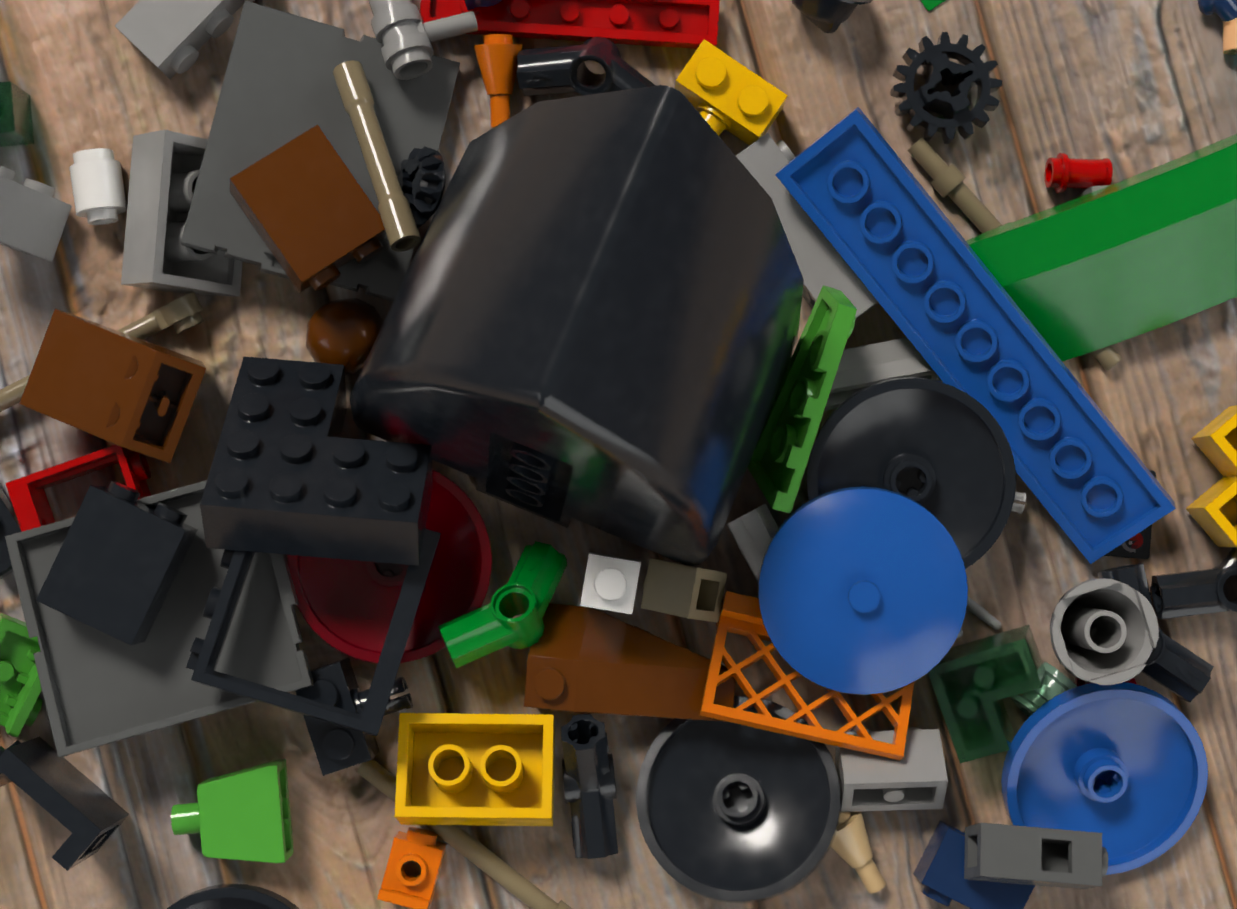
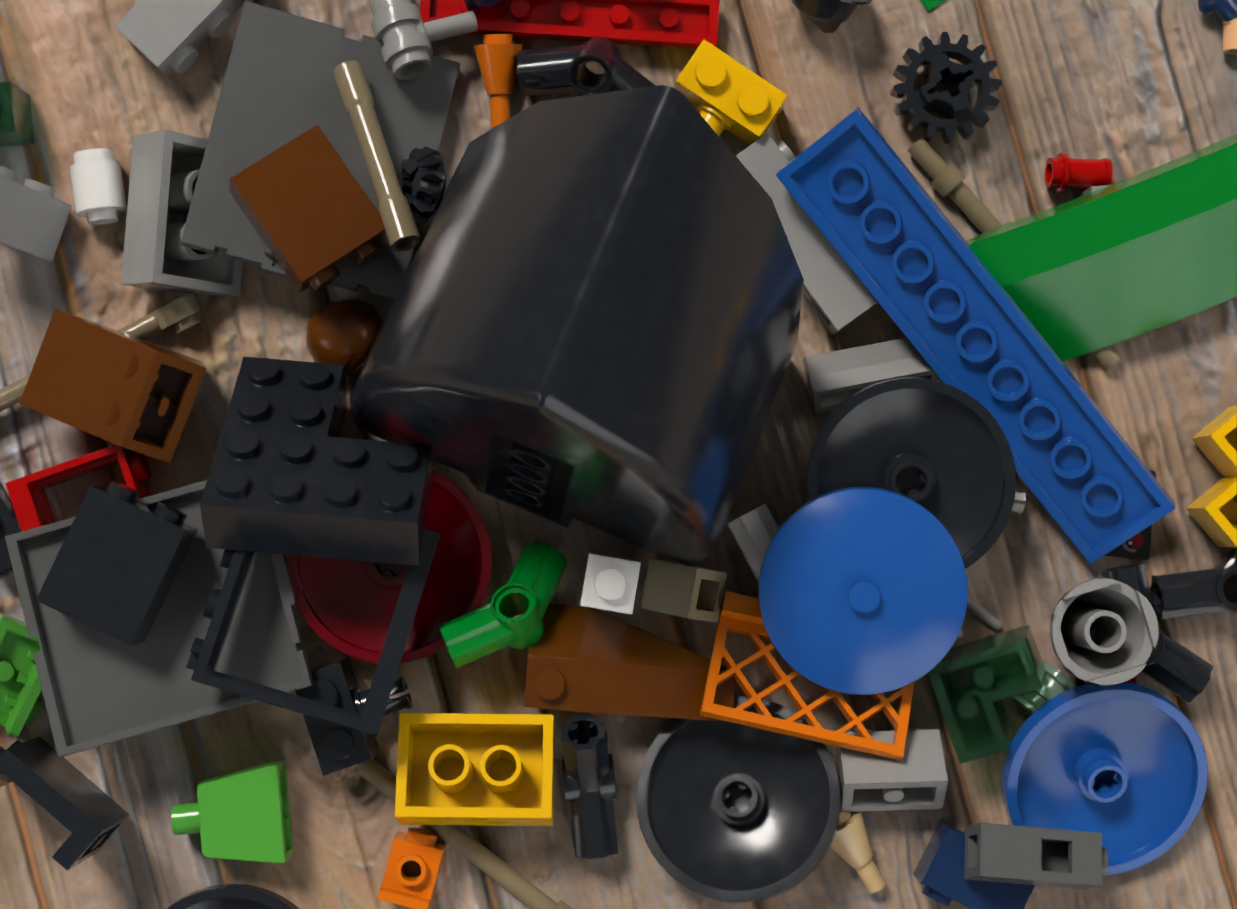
bright green wing [748,285,857,514] -> none

